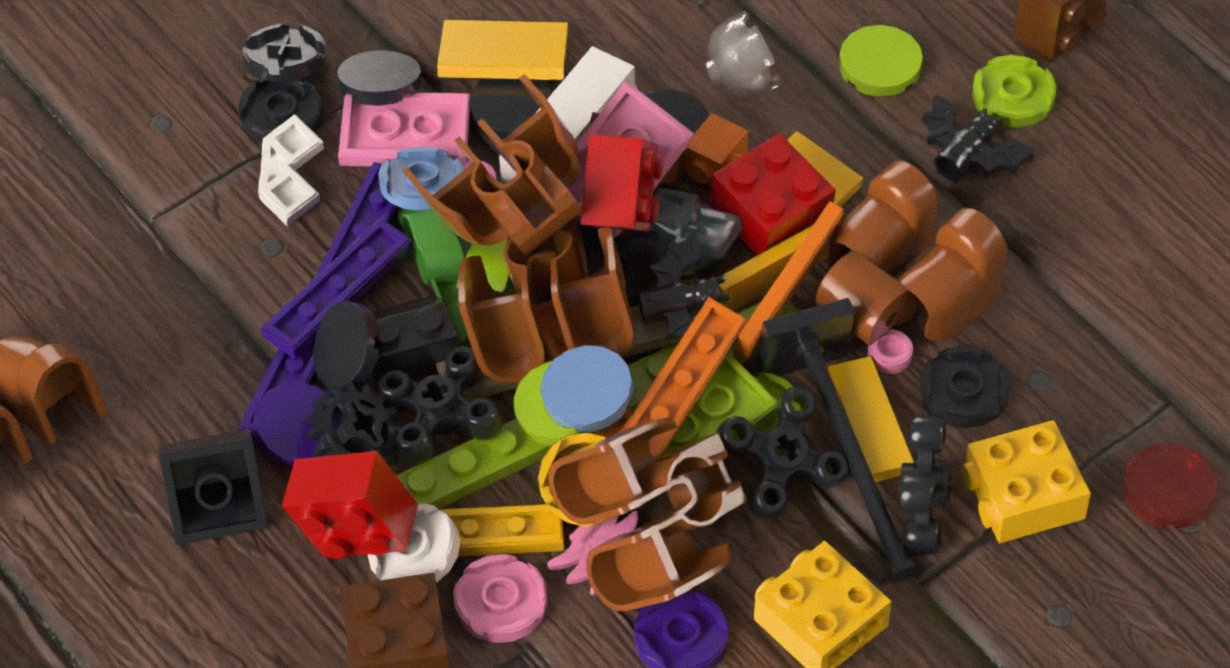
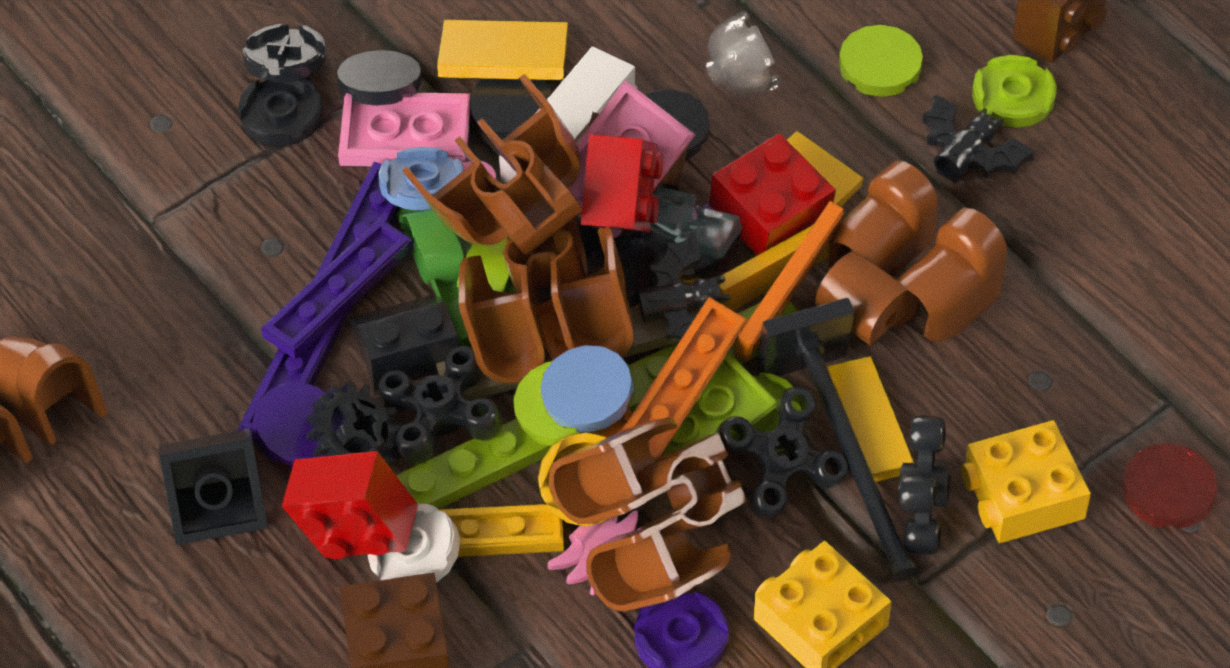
white tile [258,115,324,226] -> none
black tile [313,301,380,389] -> none
bright pink tile [453,554,548,643] -> none
orange brick [684,113,748,187] -> none
bright pink tile [867,329,913,374] -> none
black tile [919,346,1011,428] -> none

